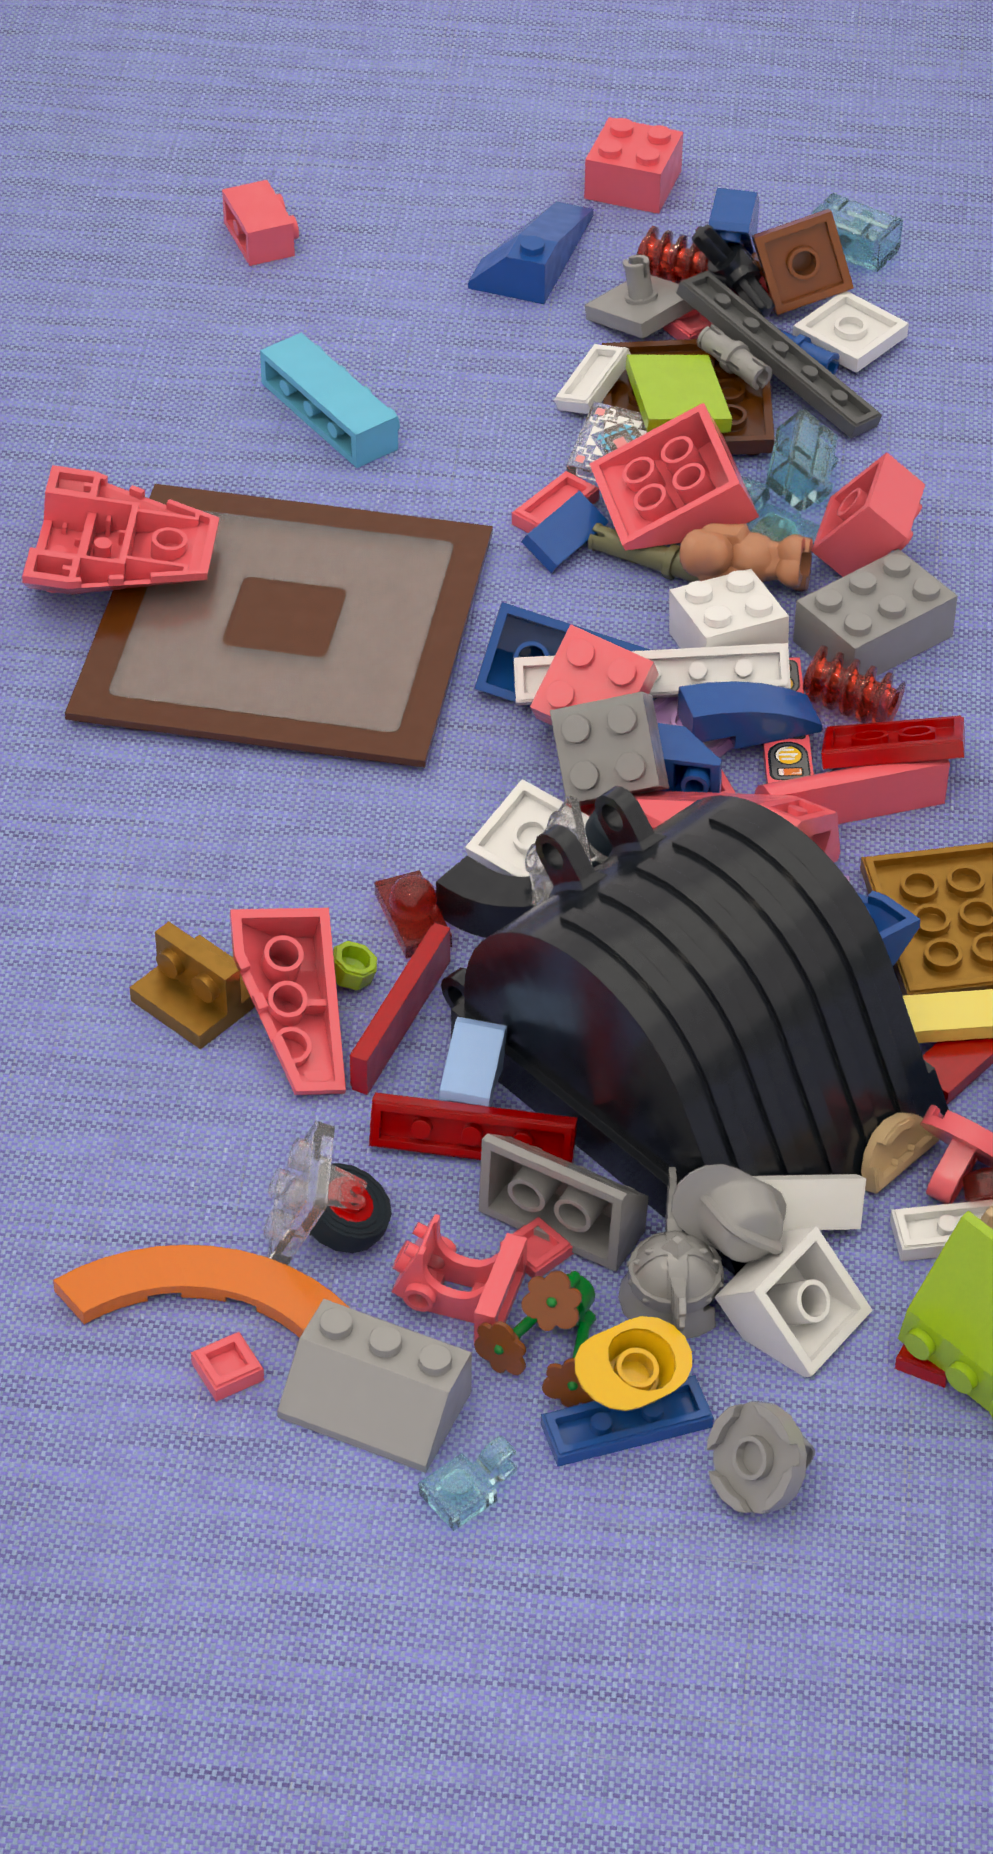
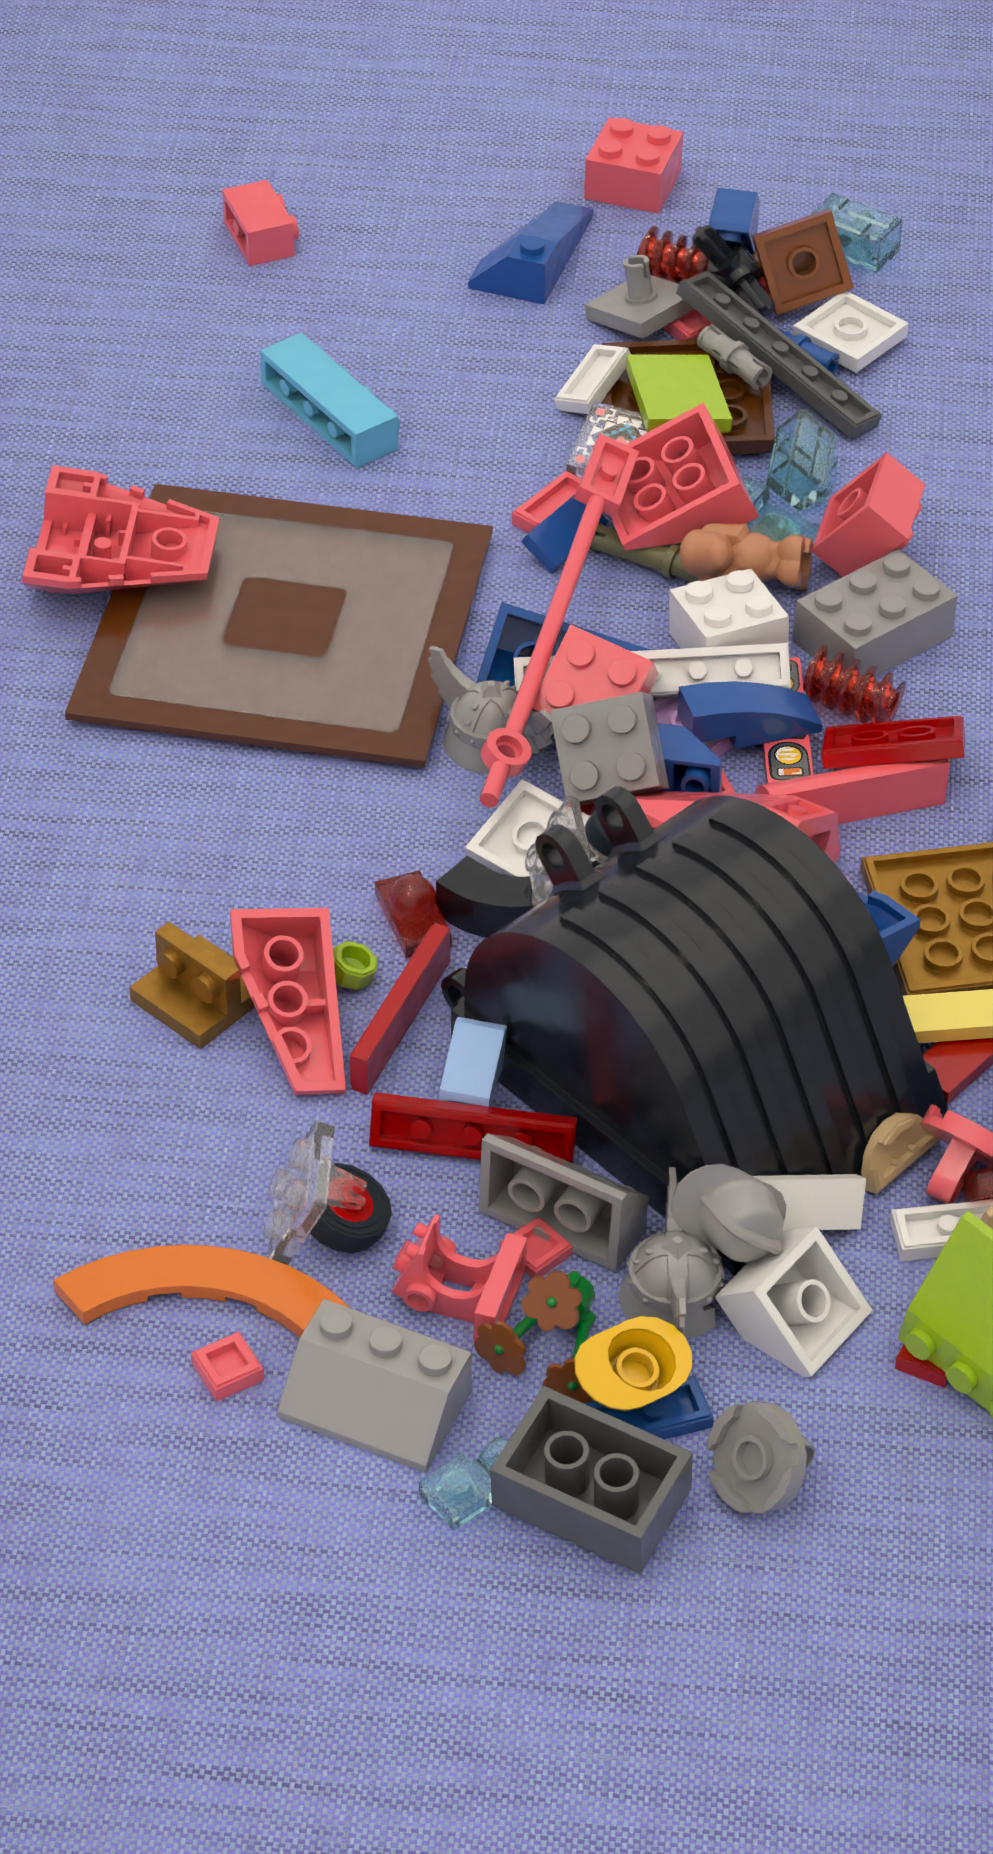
none -> light grey helmet [428,646,554,774]
none -> coral bar [479,433,639,807]
none -> dark grey brick [490,1386,693,1574]

